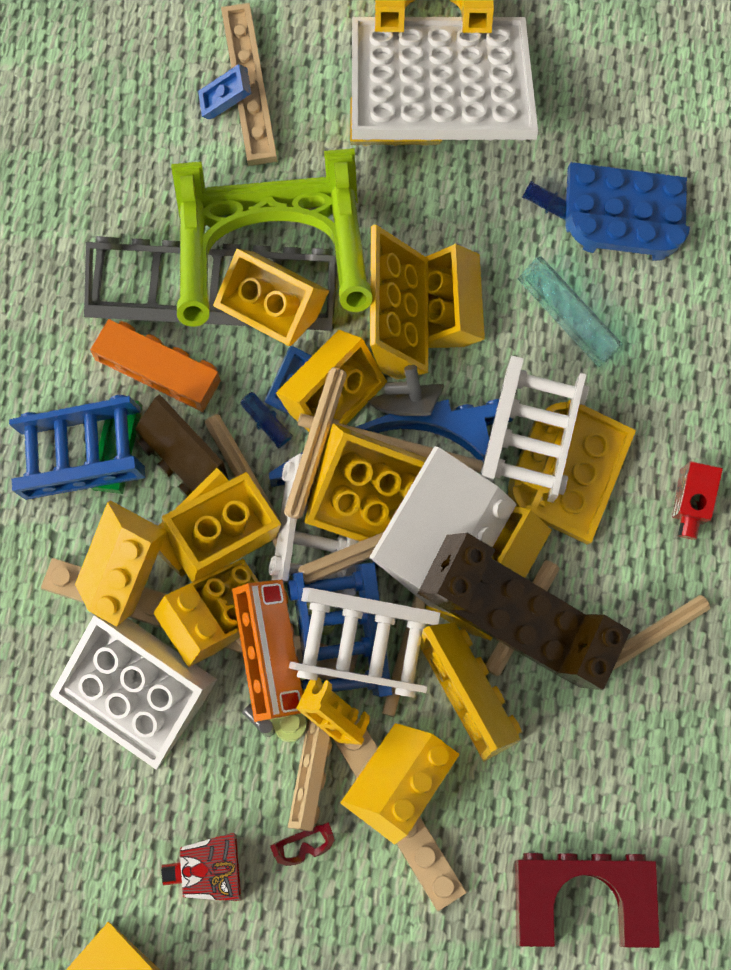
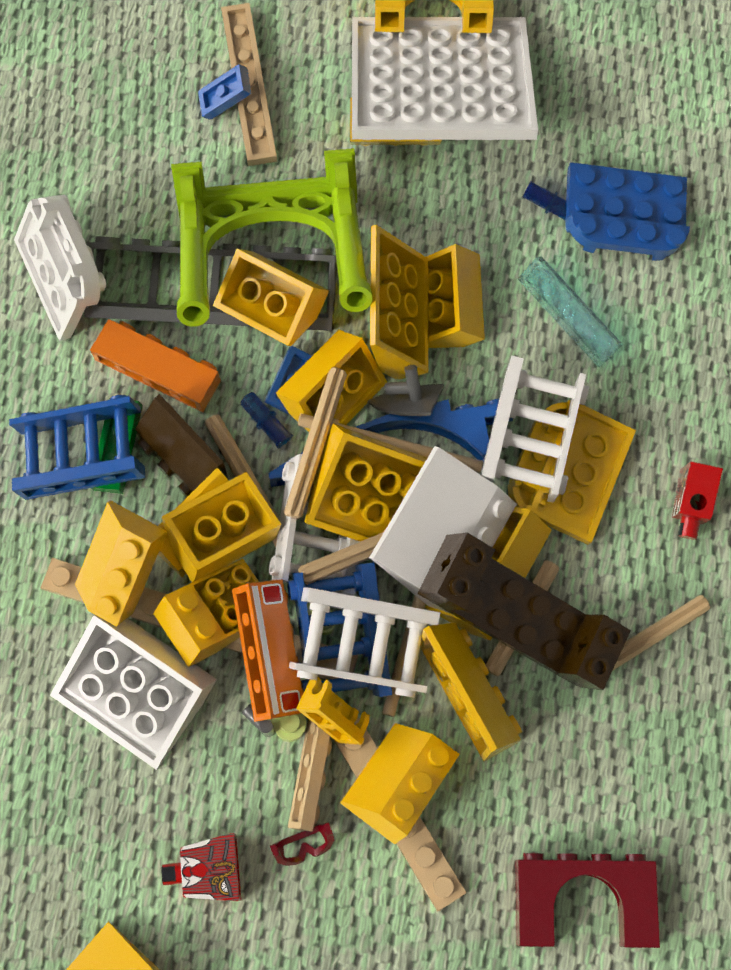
none -> white plate [14,195,106,341]

